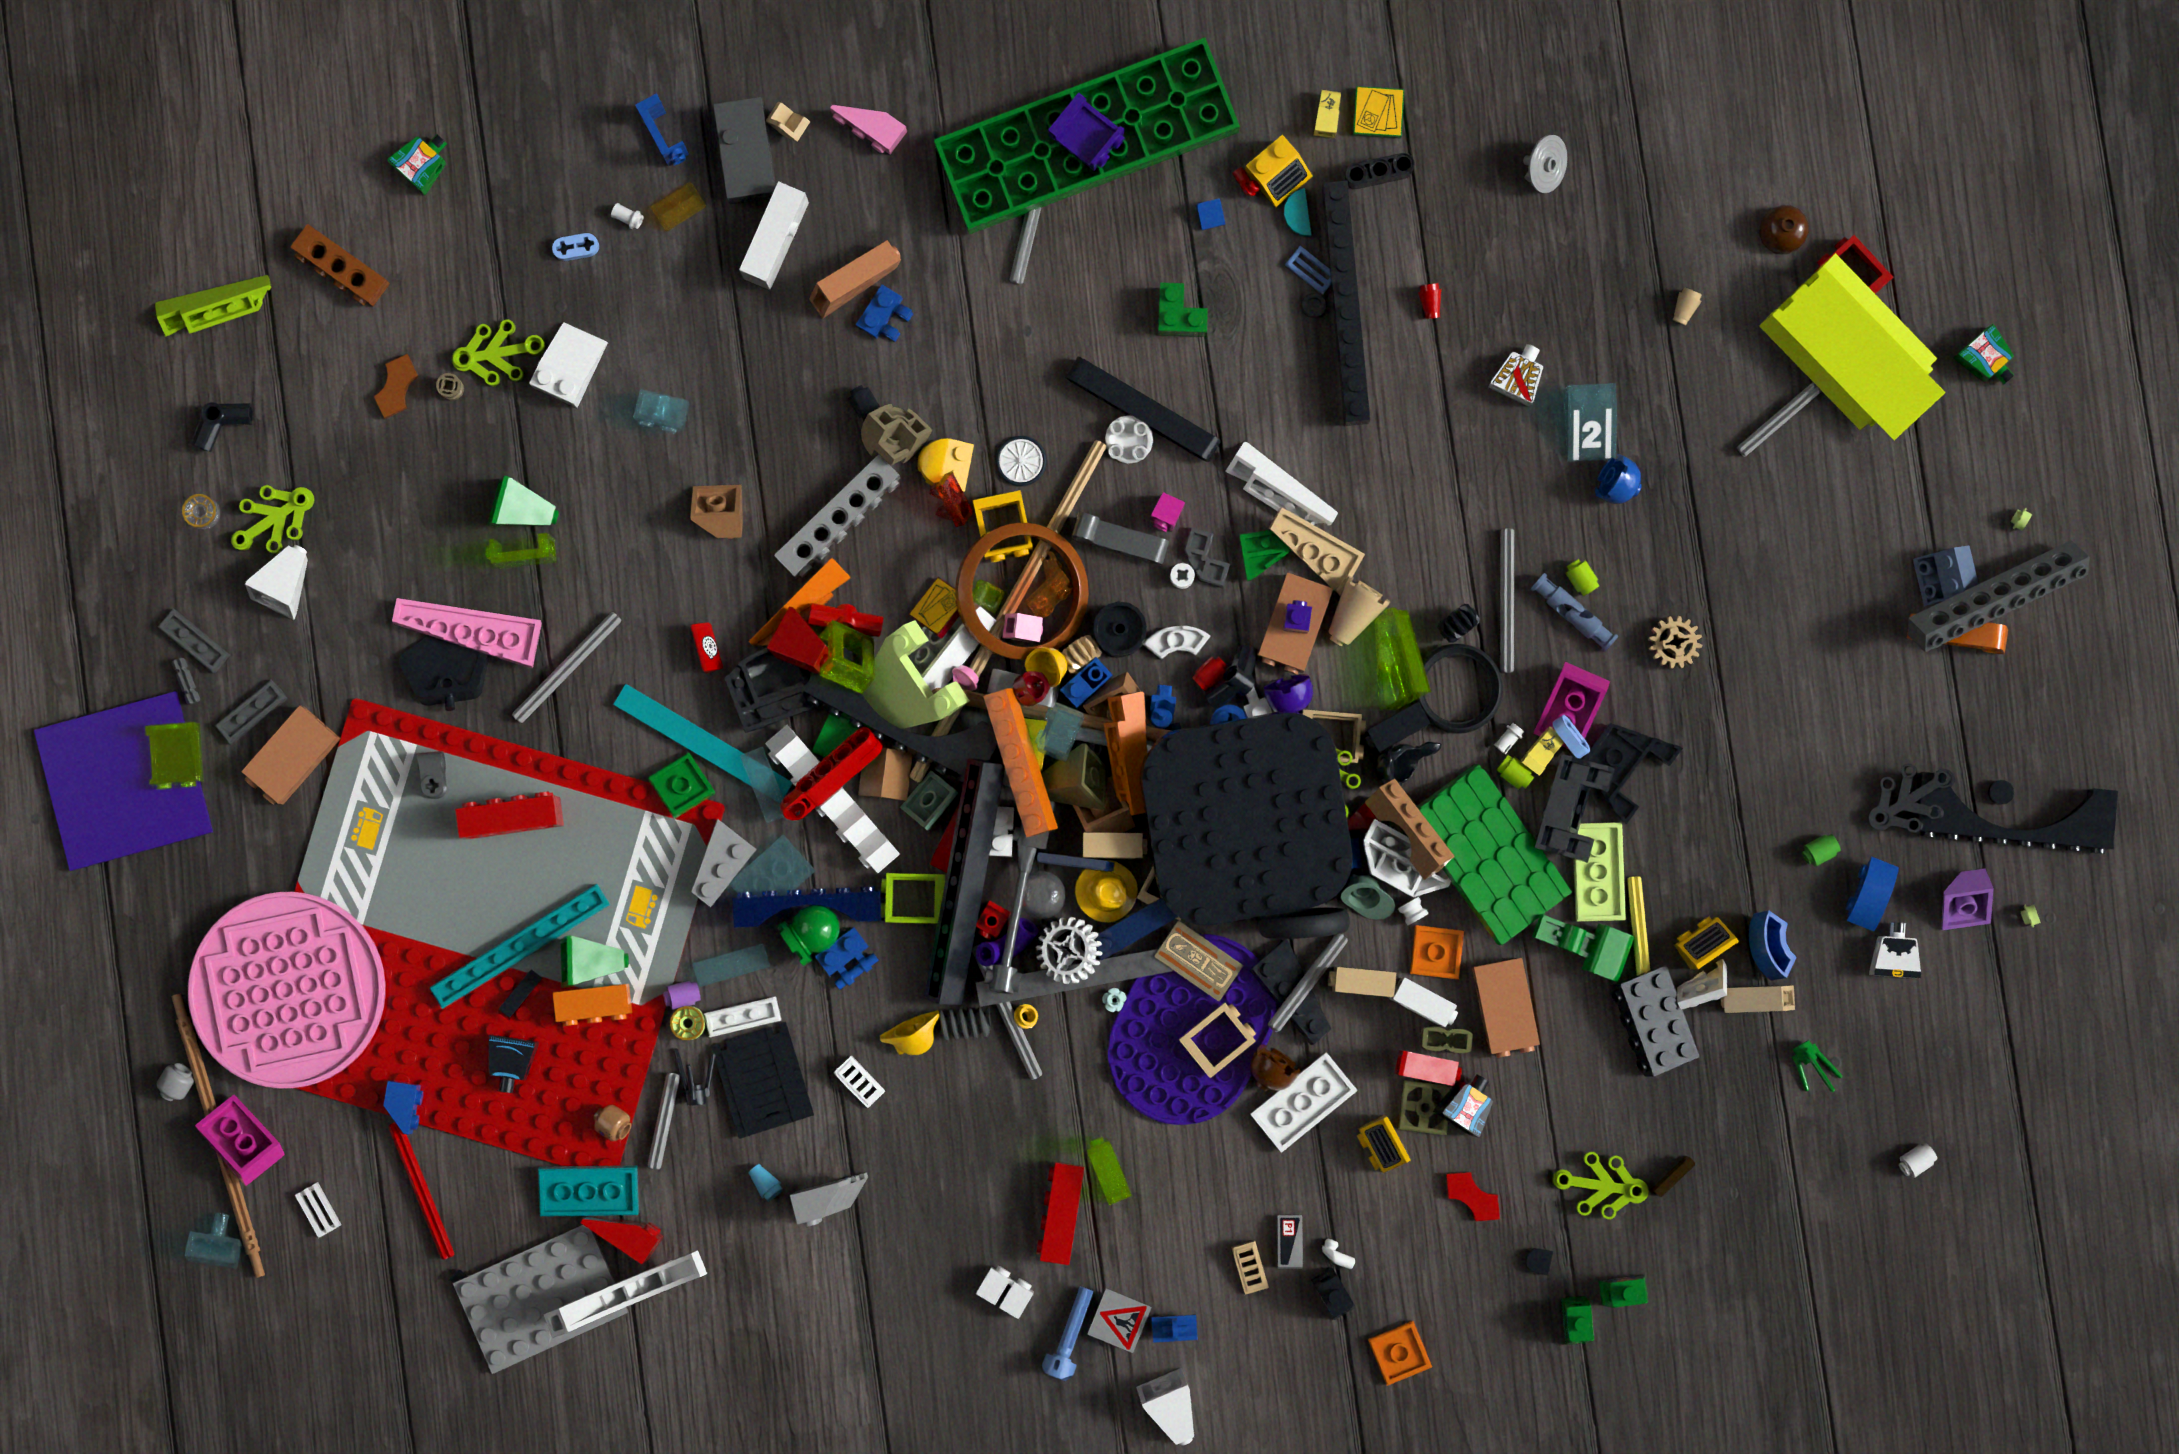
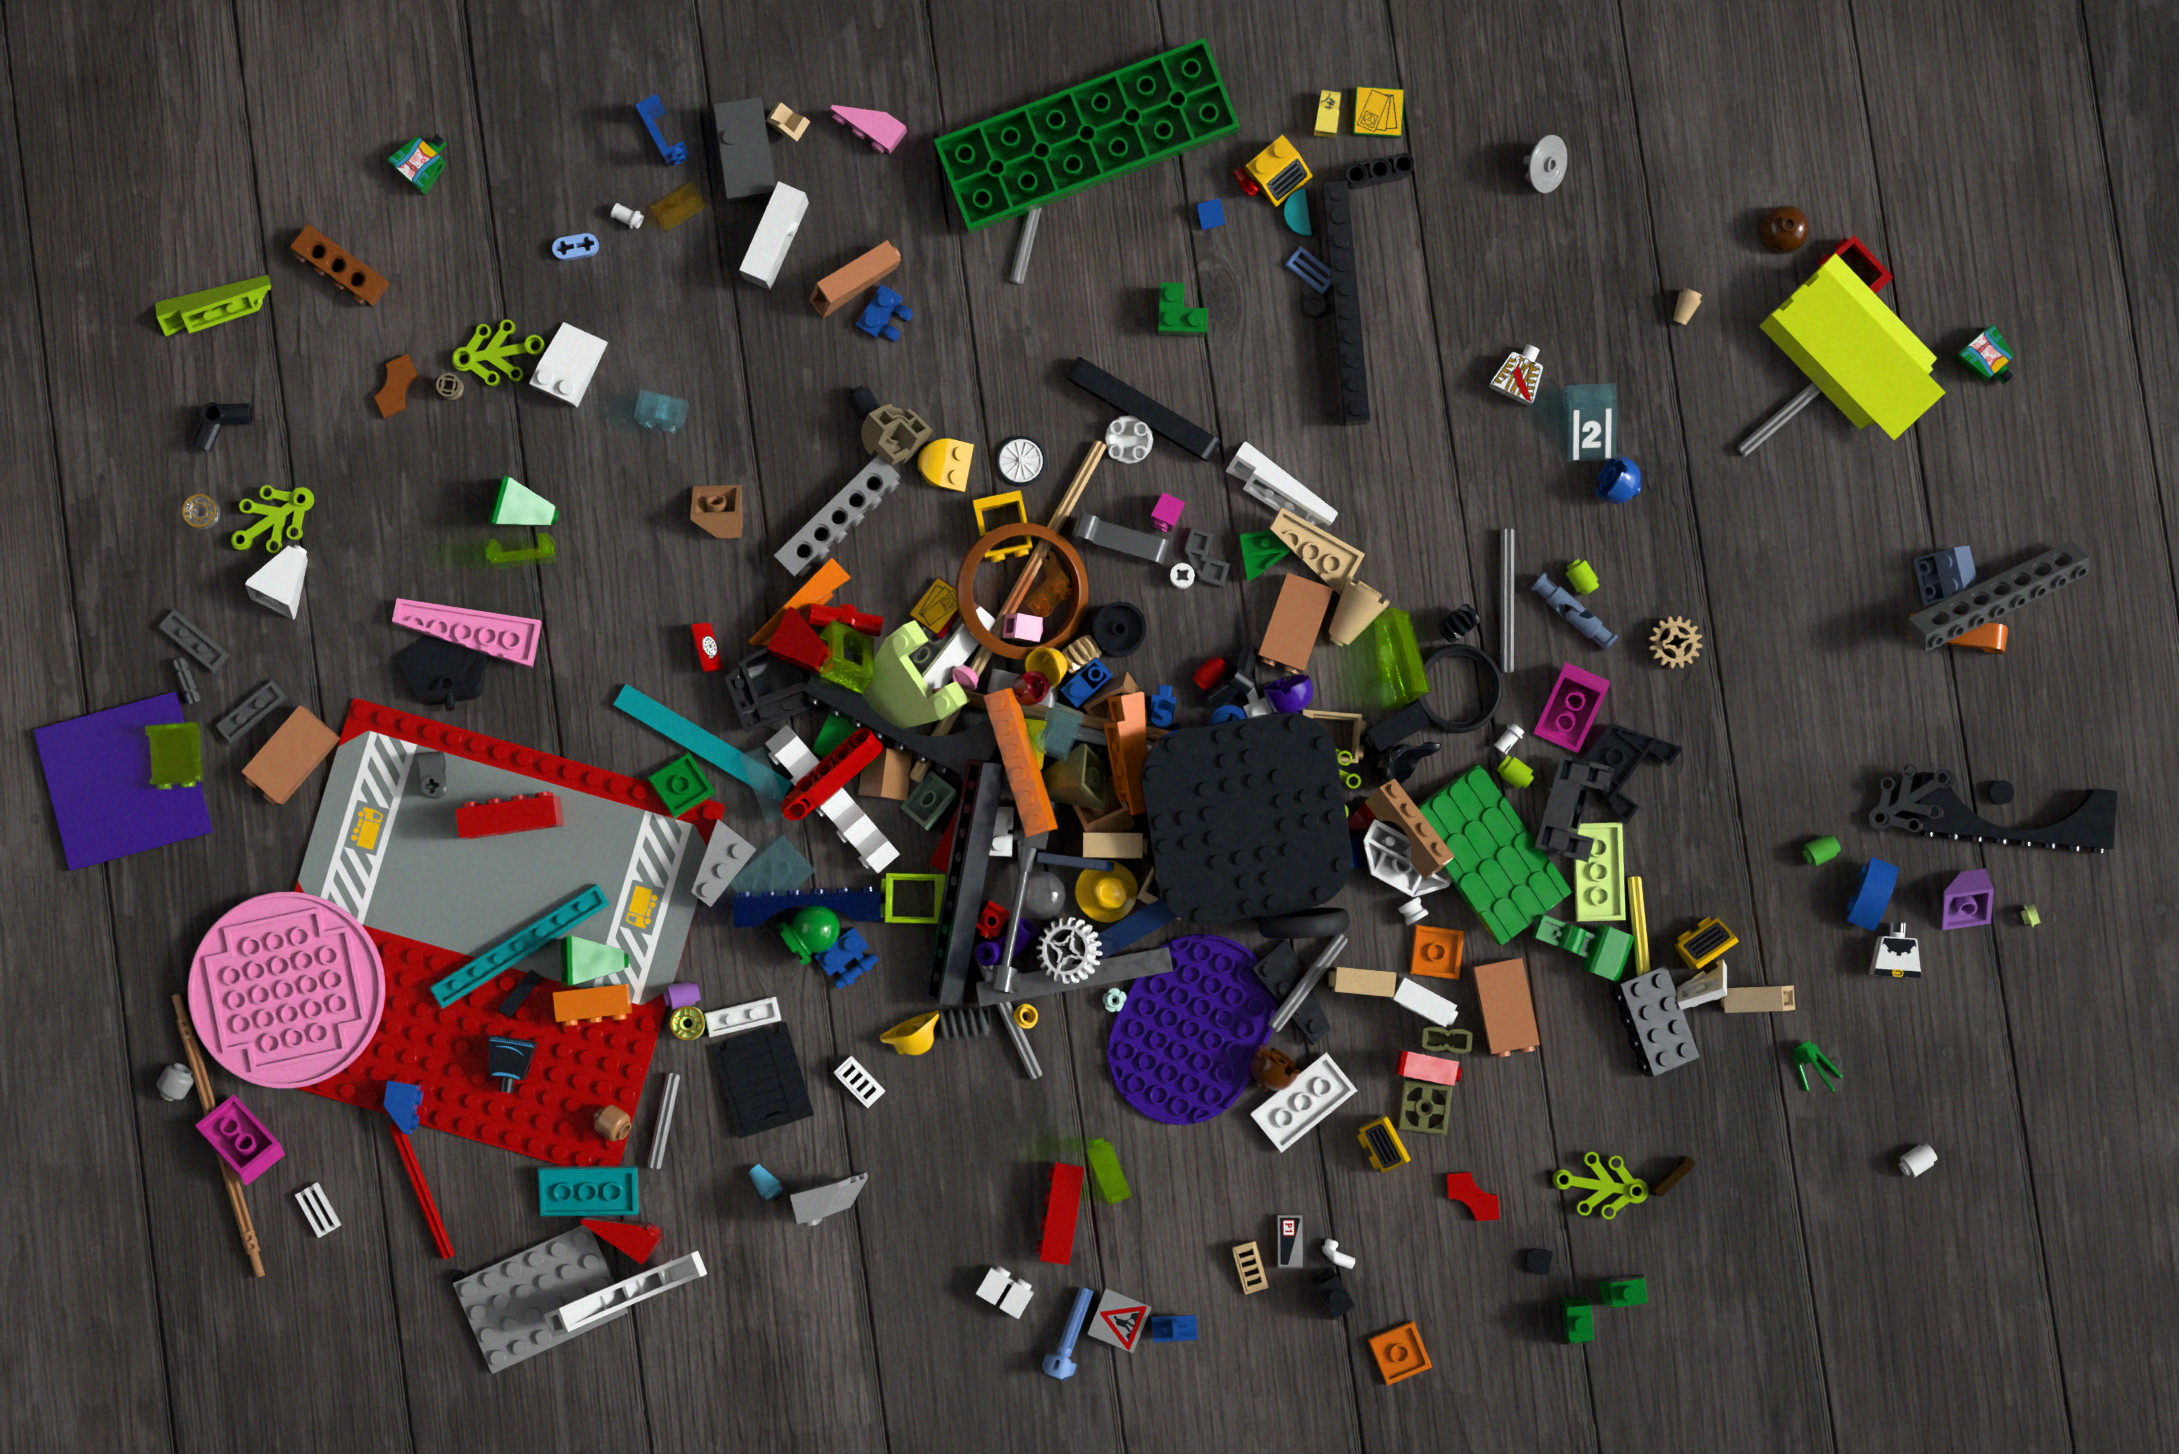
clear light blue brick [184,1213,242,1269] -> none
light grey axle [512,612,621,723] -> none
black plant [674,1048,716,1106] -> none
clear light blue tile [693,943,770,987] -> none
clear red tile [929,472,974,527] -> none
clear neon green slope [972,579,1005,613] -> none
dark purple panel [1048,92,1125,171] -> none
white slope [1136,1368,1194,1446] -> none
white tile [1143,626,1211,660] -> none
sticker [1154,920,1243,1001] -> none
tan window [1179,1003,1256,1078] -> none
dark purple brick [1283,600,1312,634] -> none
sand green piece [1341,874,1395,920] -> none
red cone [1418,283,1442,319] -> none
torso [1433,1074,1493,1138] -> none
light yellow leg [1521,727,1564,776] -> none
light blue beam [1553,715,1590,759] -> none
blue brick [1749,910,1797,981] -> none
yellowish green plate [2011,508,2032,531] -> none

